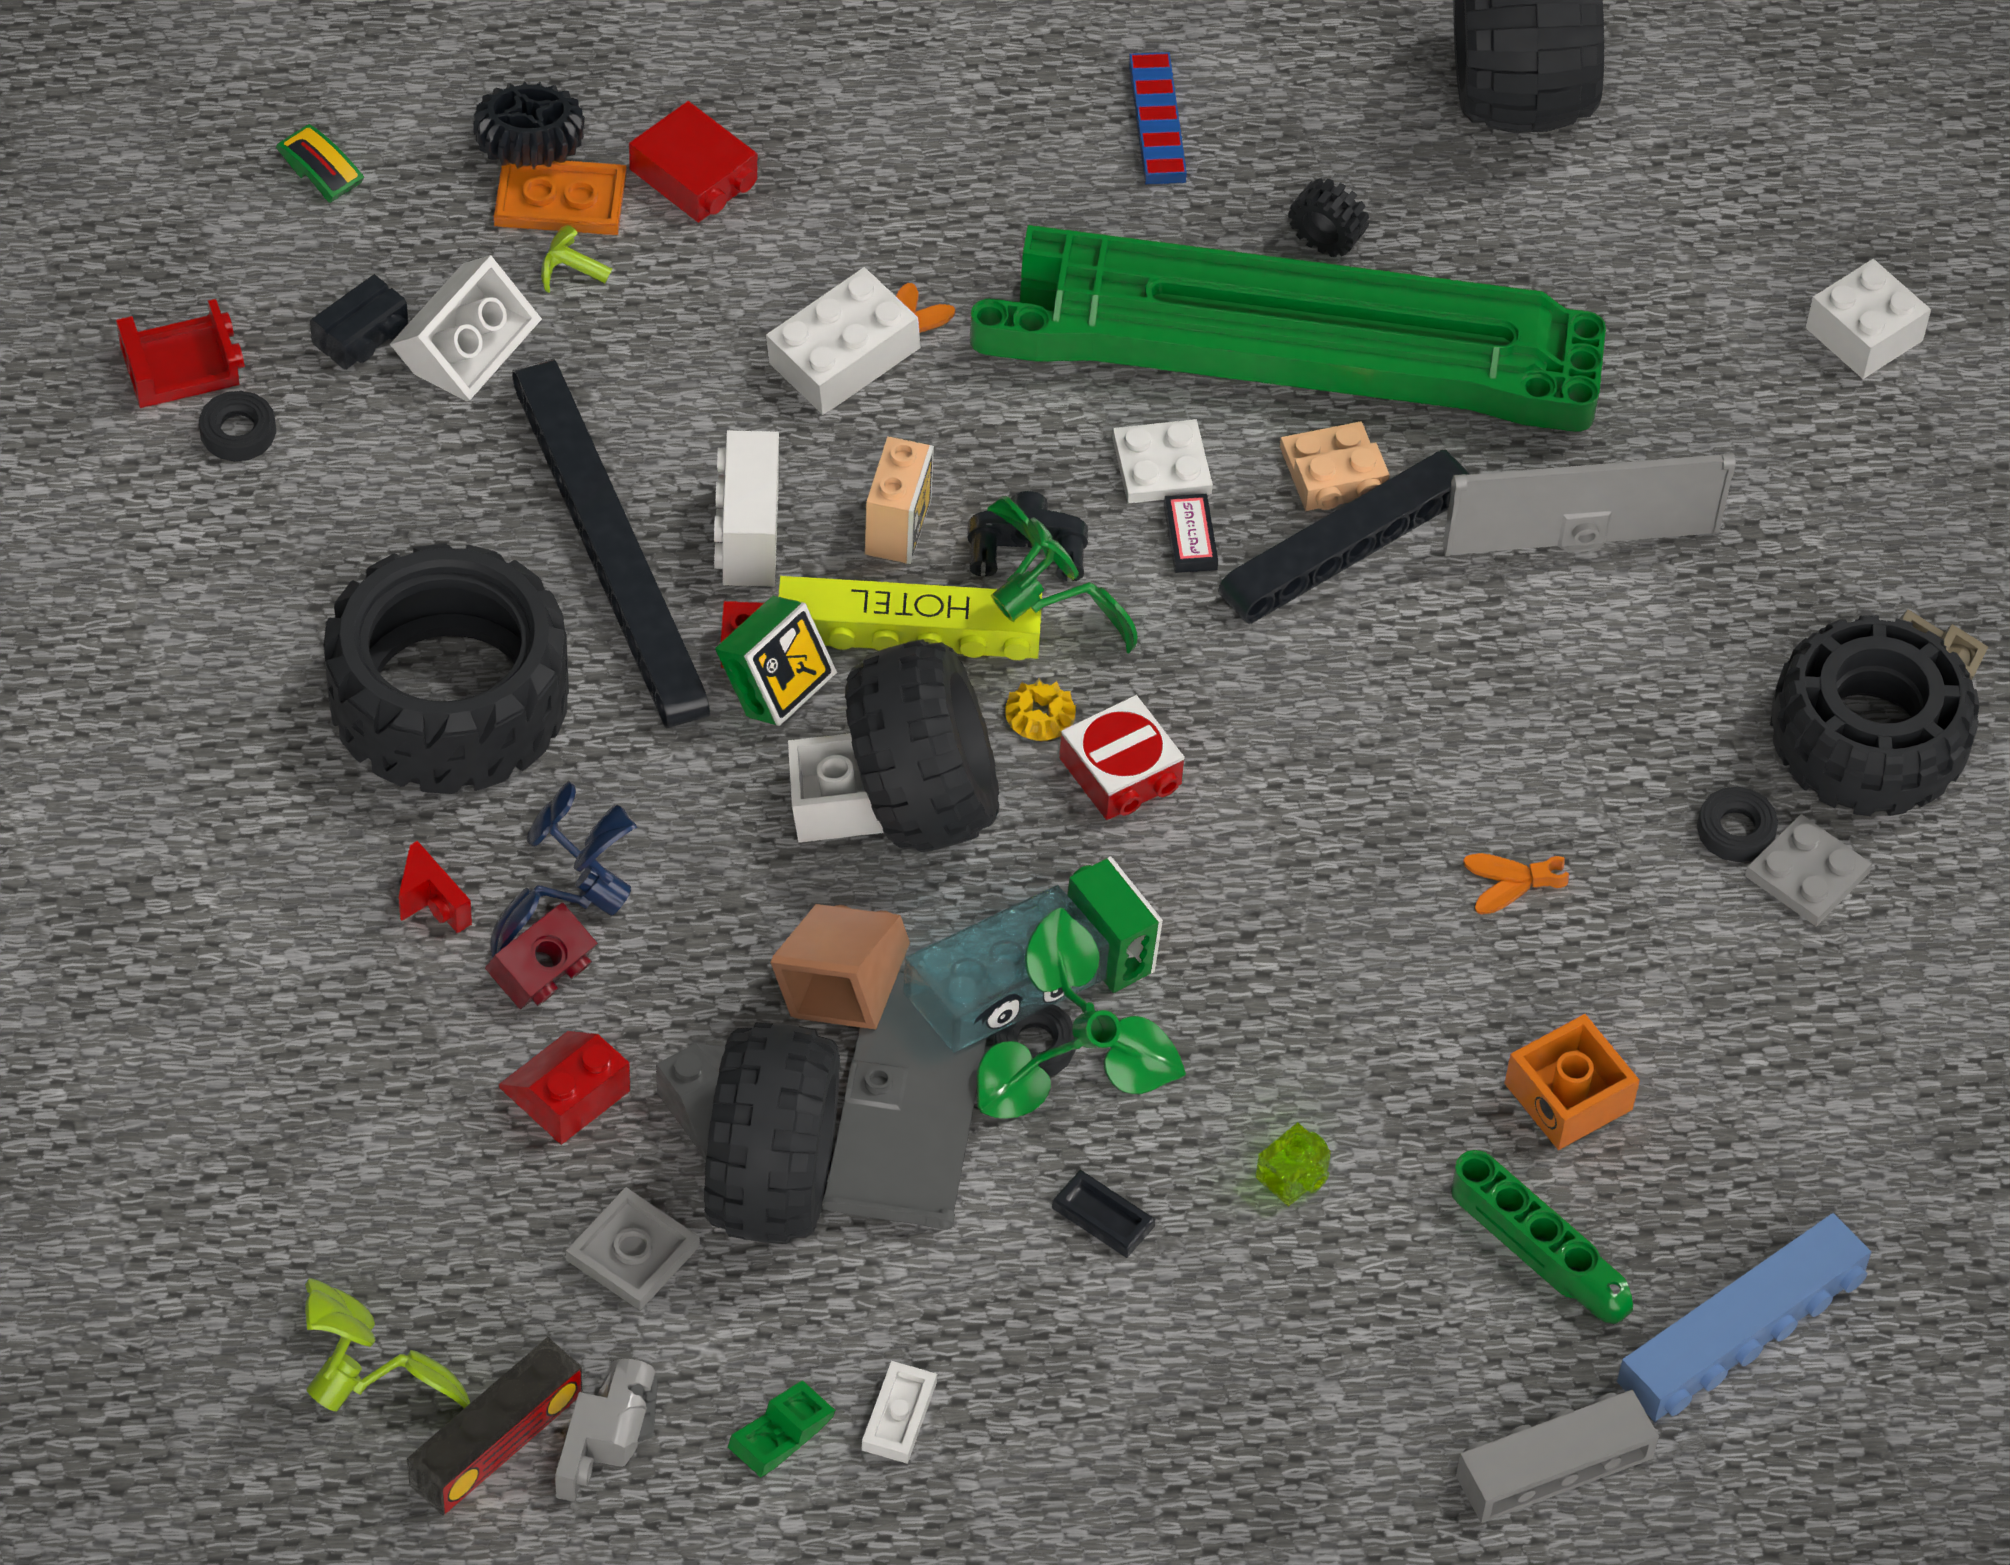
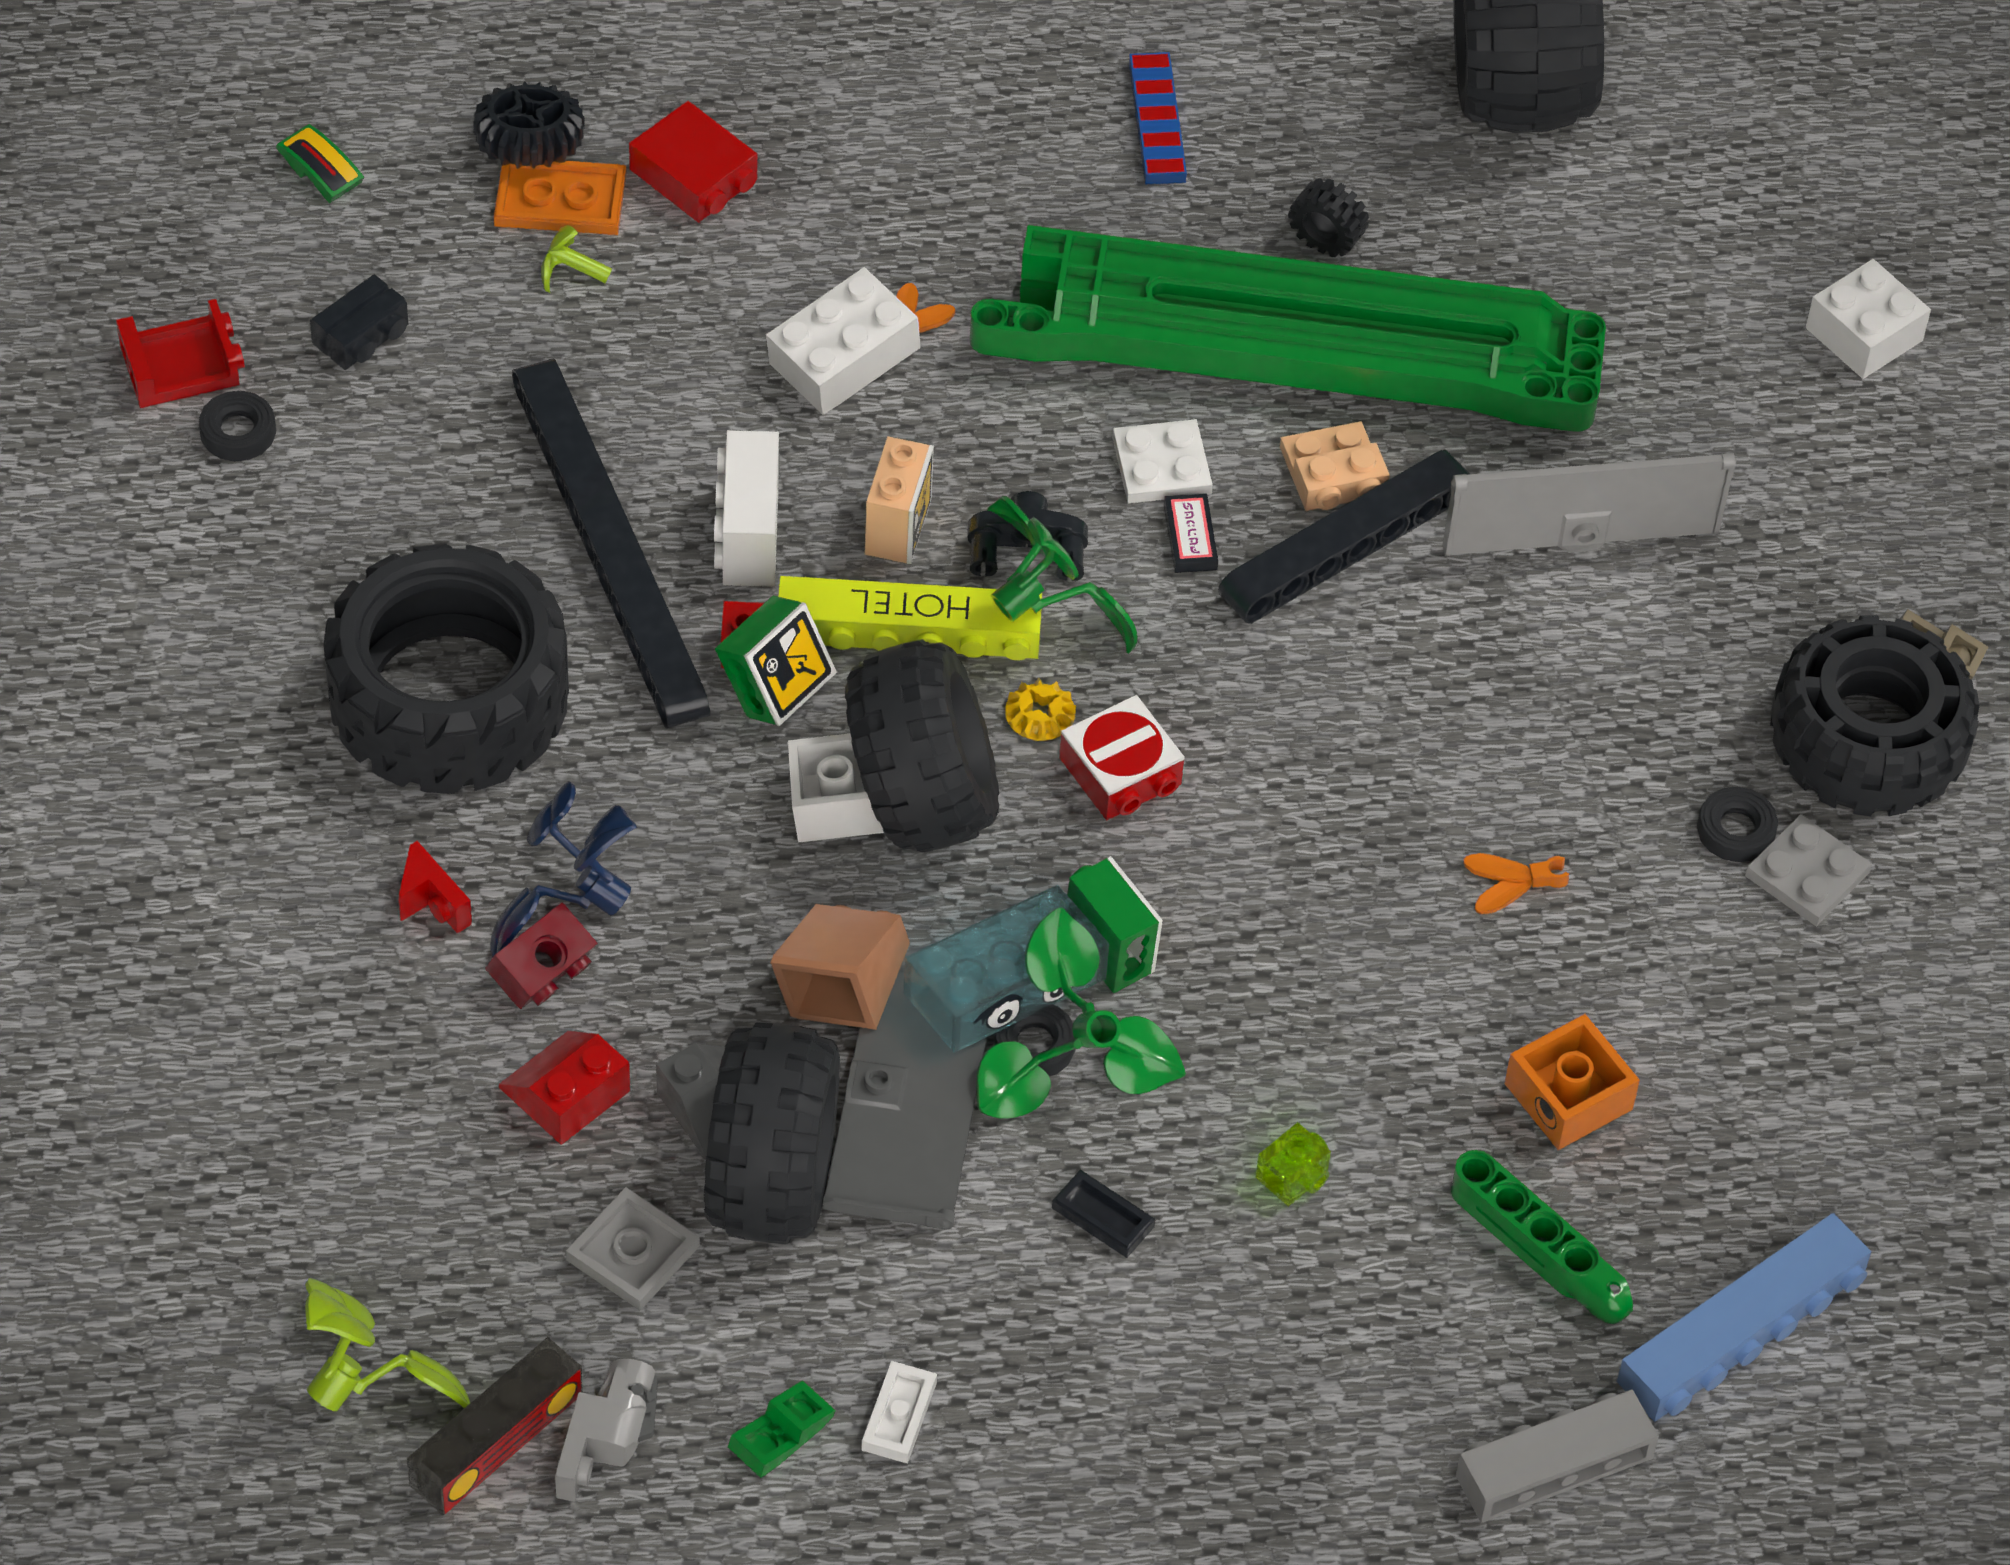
white slope [390,255,542,401] -> none

